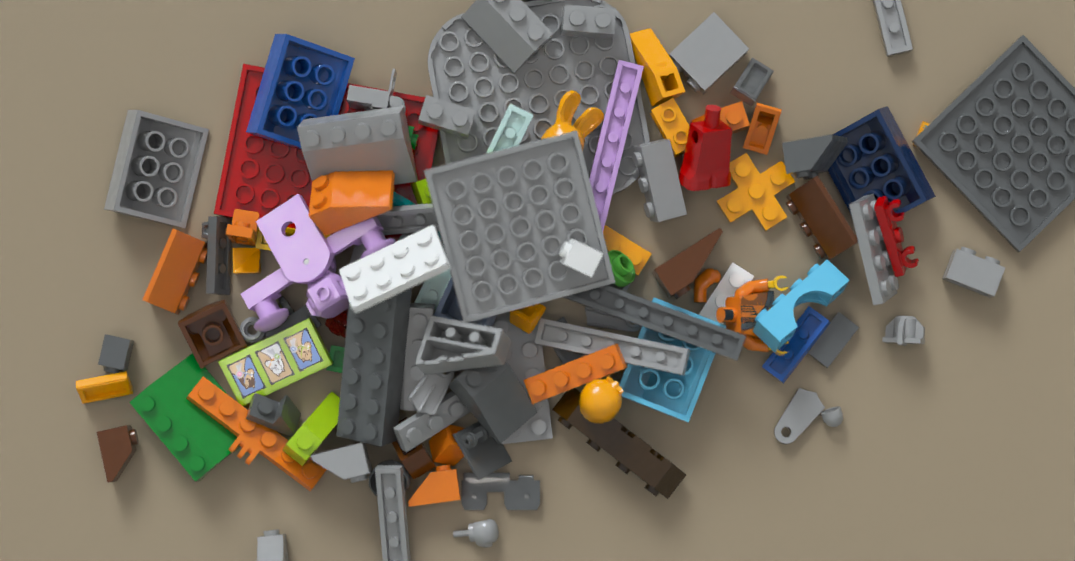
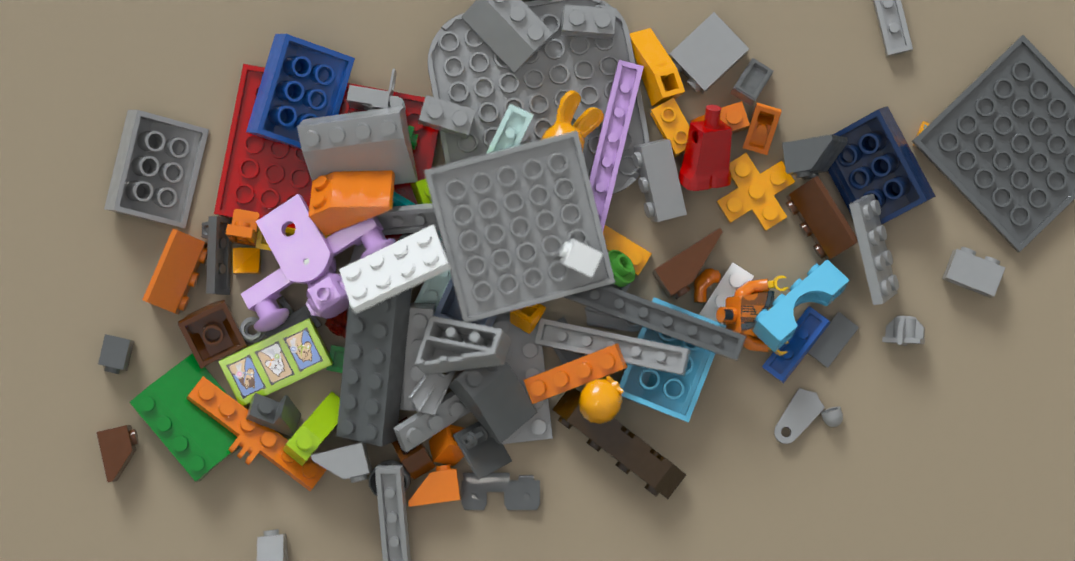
light orange tile [76,371,133,404] -> none
light grey piece [453,519,499,548] -> none
red plate [874,196,919,277] -> none

